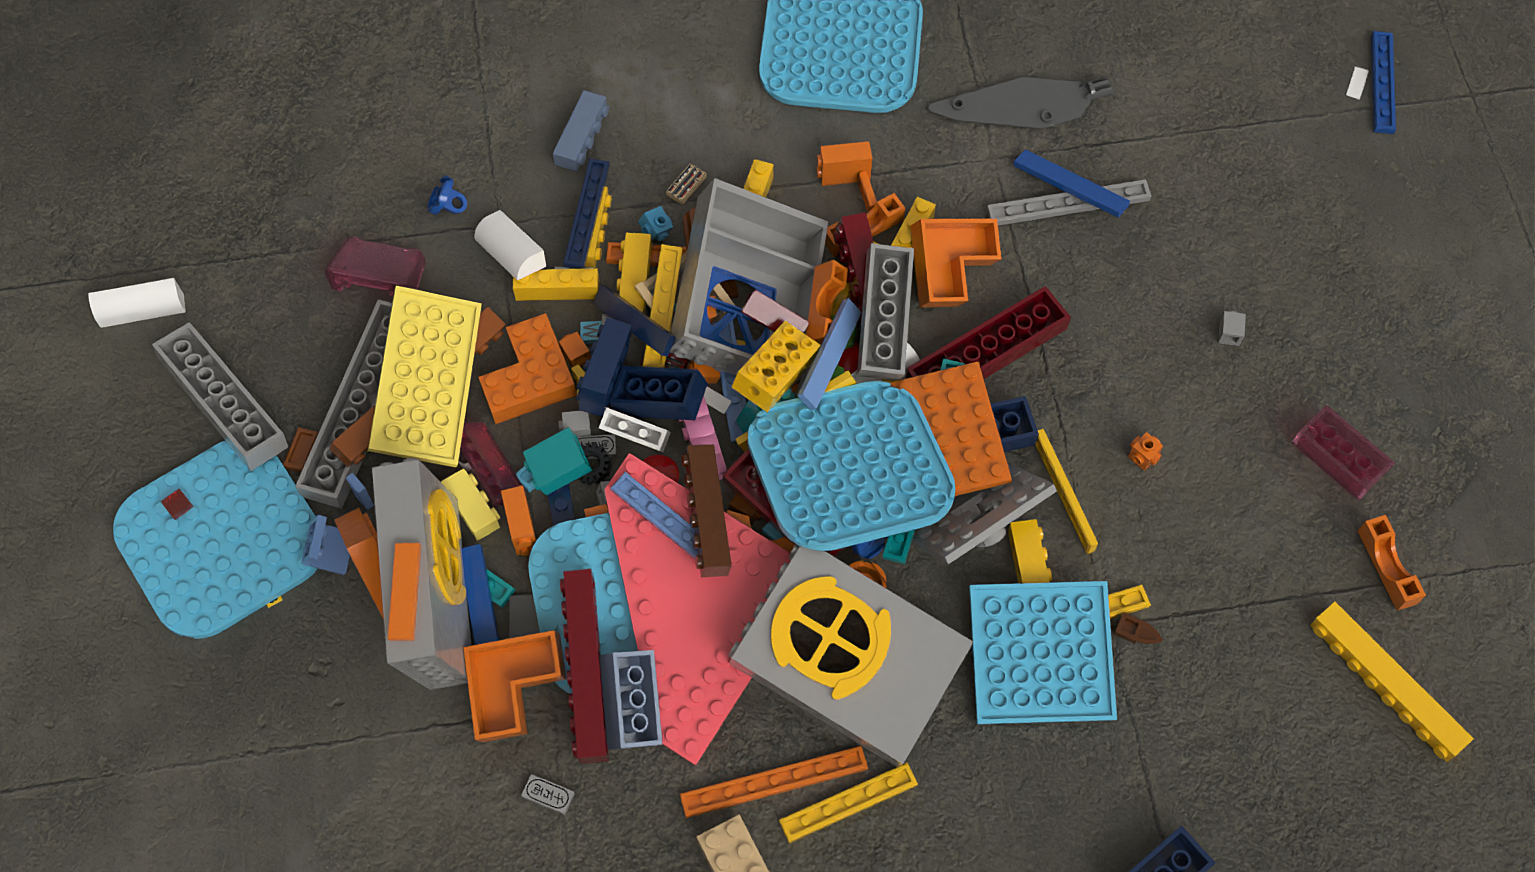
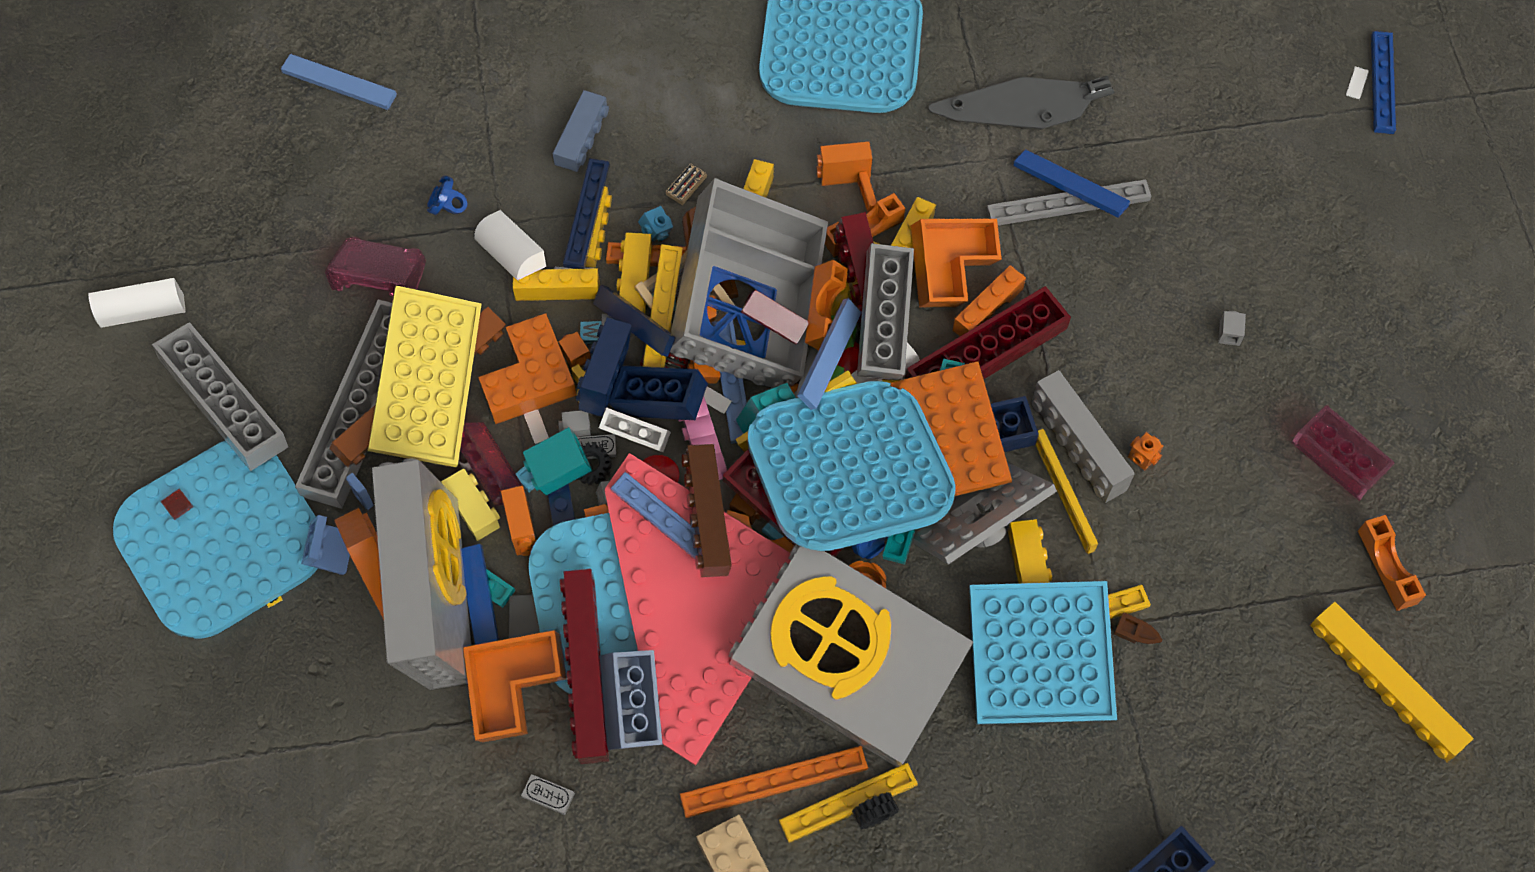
dark orange tile [283,427,319,473] -> none
orange tile [388,543,421,641] -> none
yellow brick [732,321,821,413] -> none
none -> medium blue tile [281,54,397,110]
none -> white sticker [524,409,549,444]
none -> black tyre [852,792,899,829]
none -> orange arch [952,265,1026,336]
none -> light grey brick [1032,370,1135,503]

